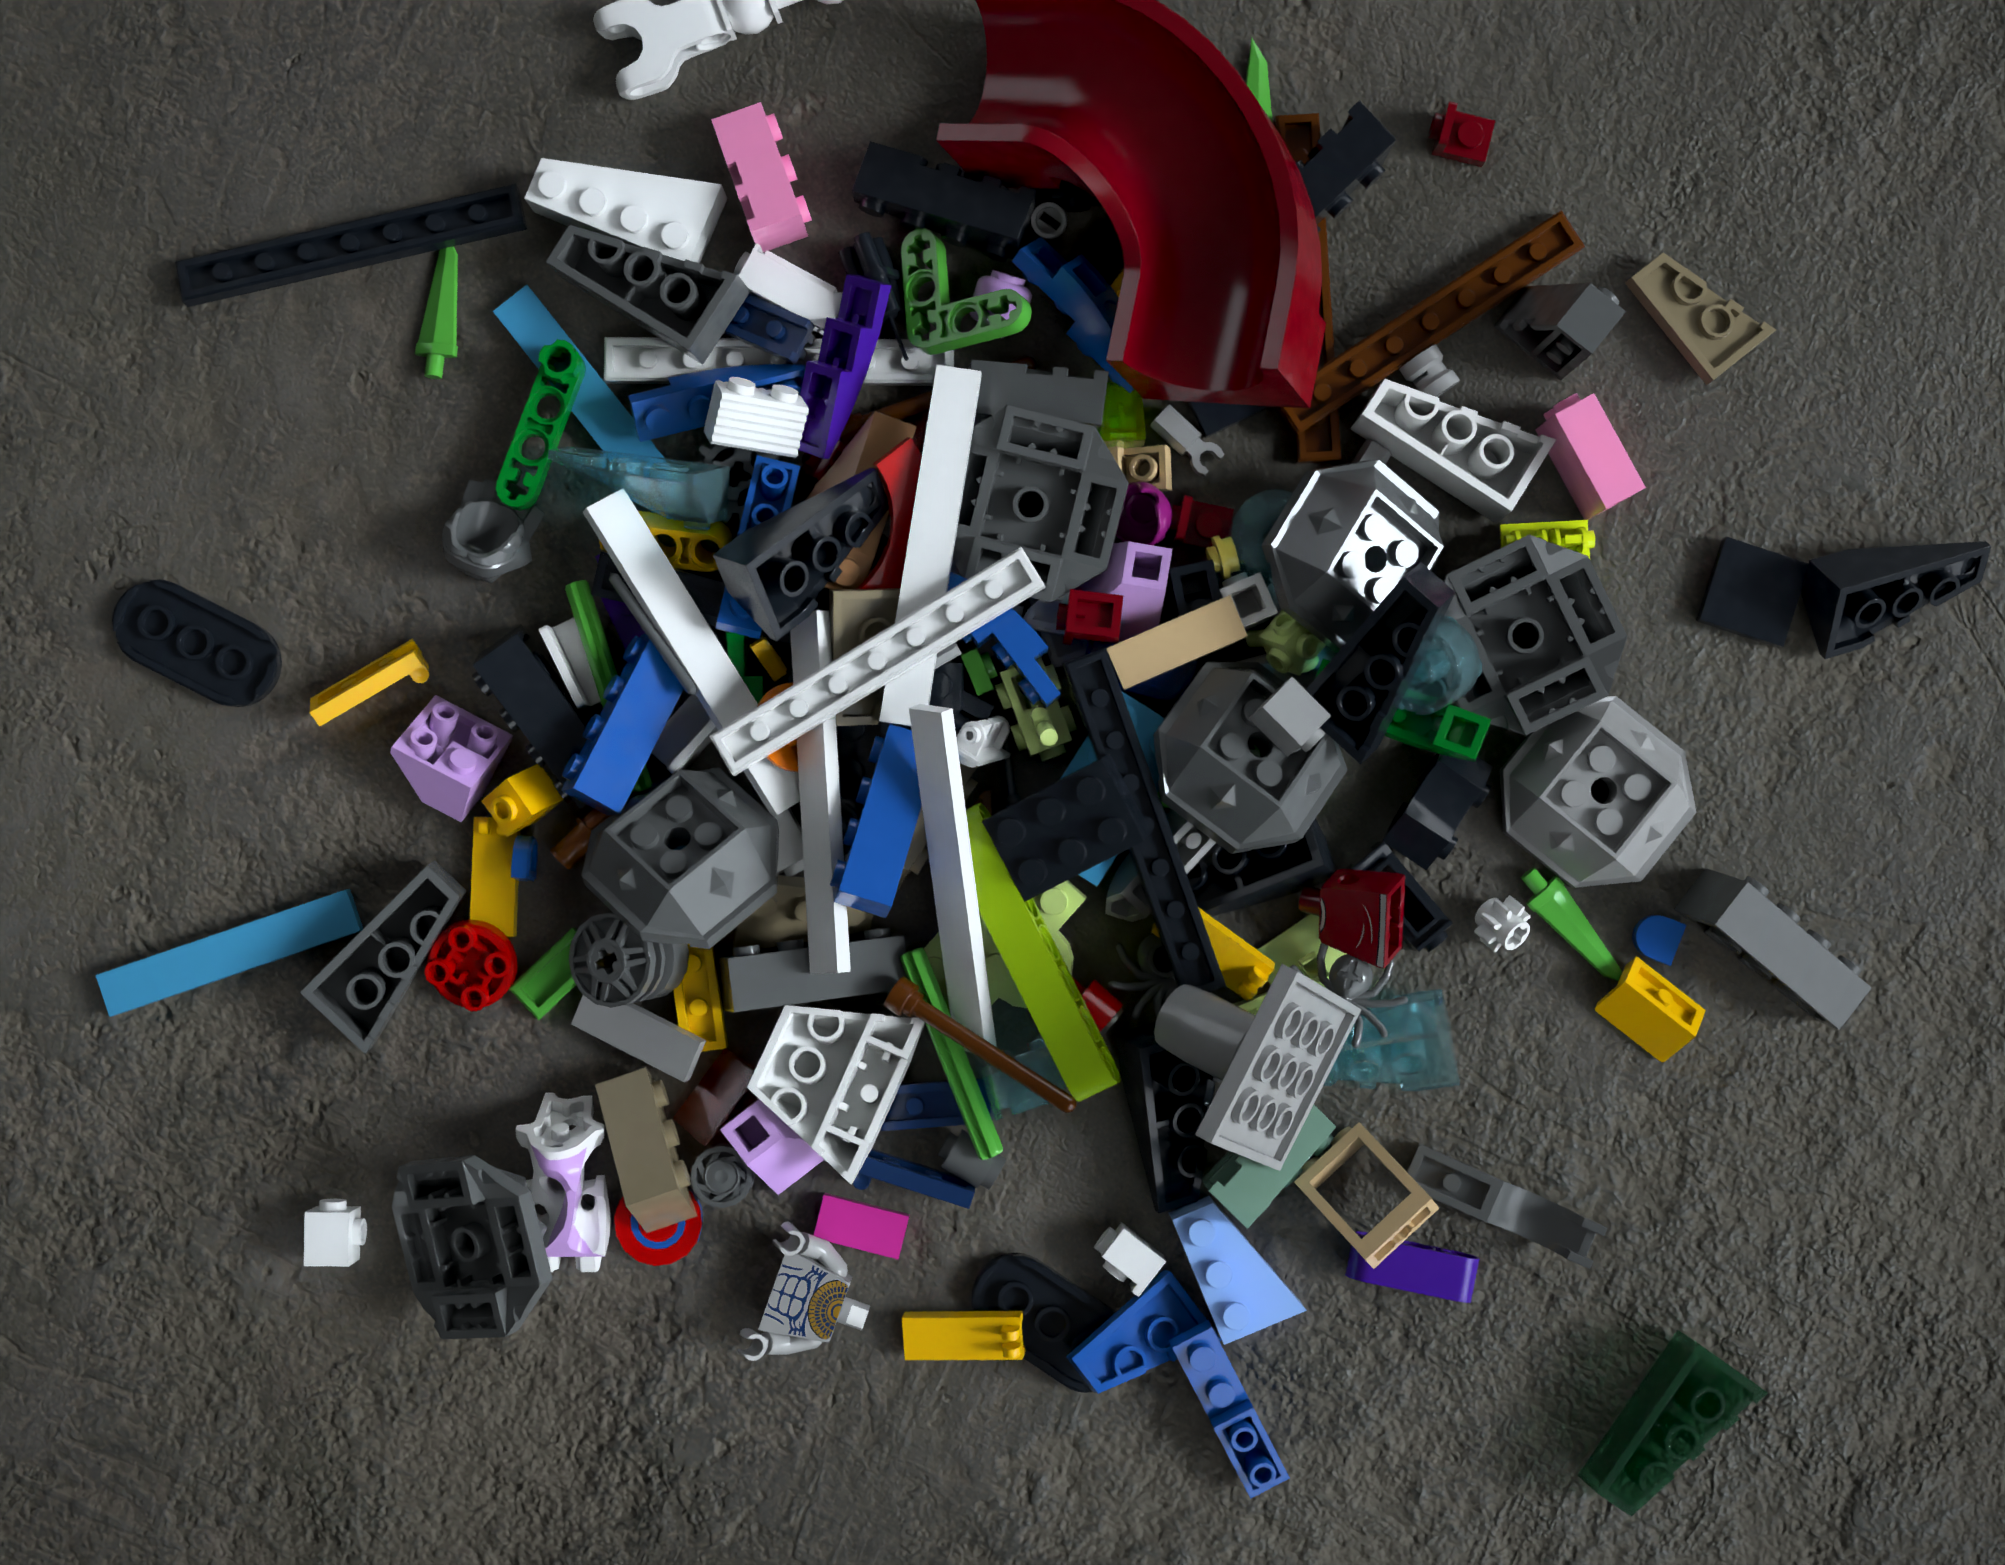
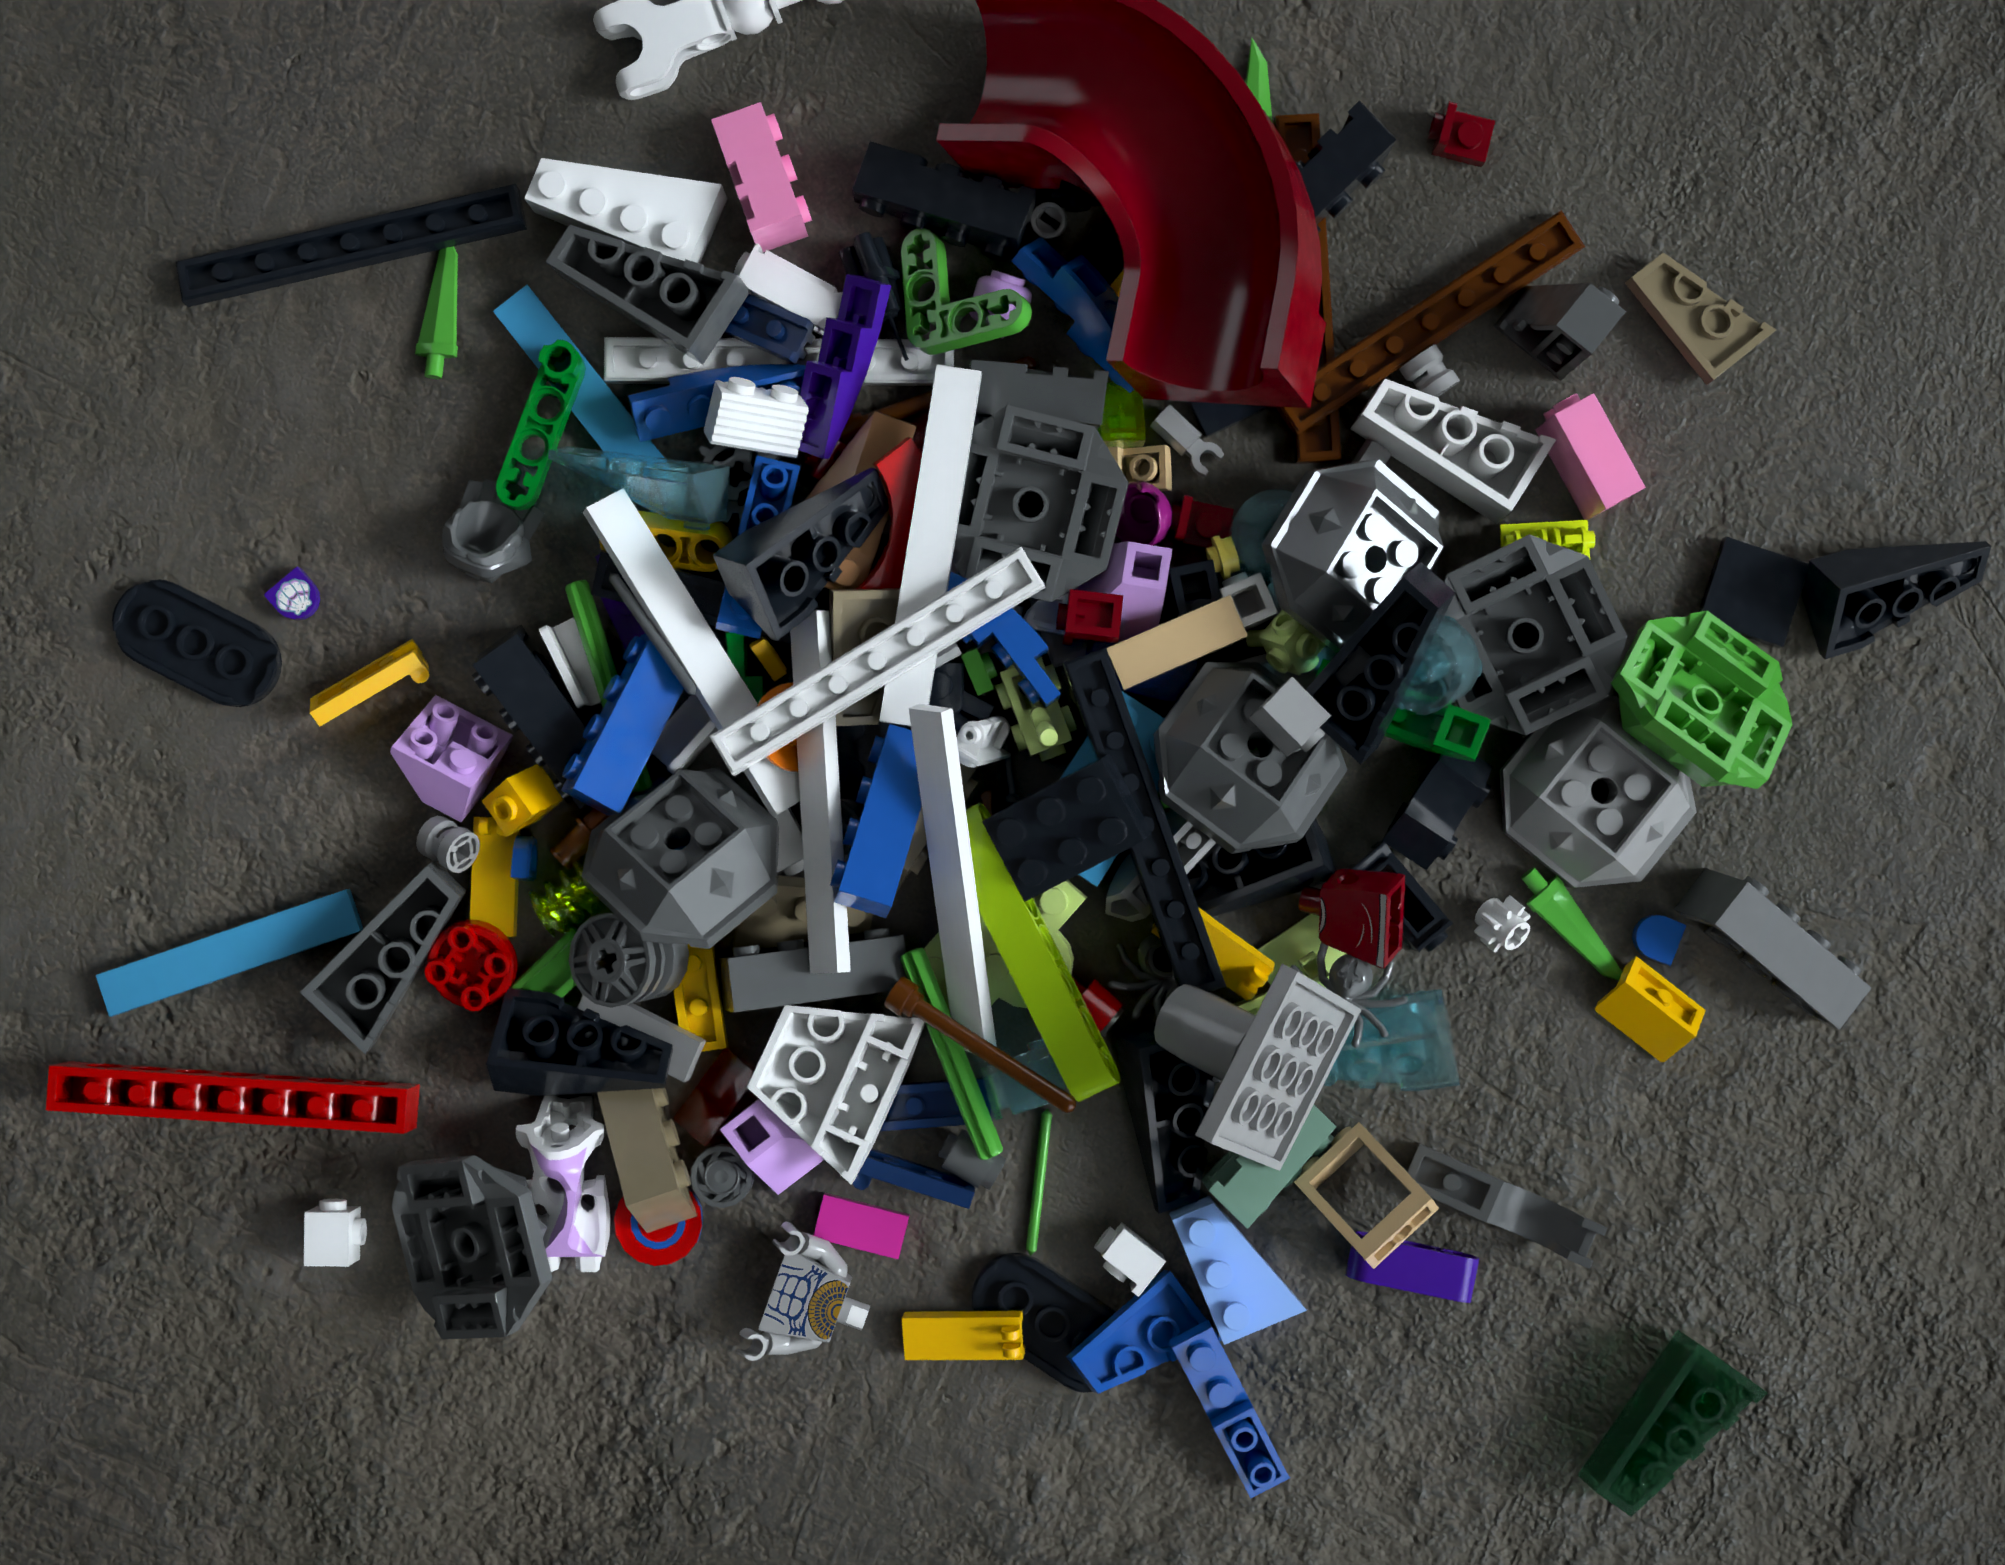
none -> red brick [46,1061,420,1134]
none -> tile [264,567,320,620]
none -> light grey wheel [416,815,480,873]
none -> black wedge [486,988,673,1096]
none -> clear neon green piece [528,861,601,938]
none -> bright green axle [1026,1108,1052,1256]
none -> bright green piece [1611,611,1793,789]

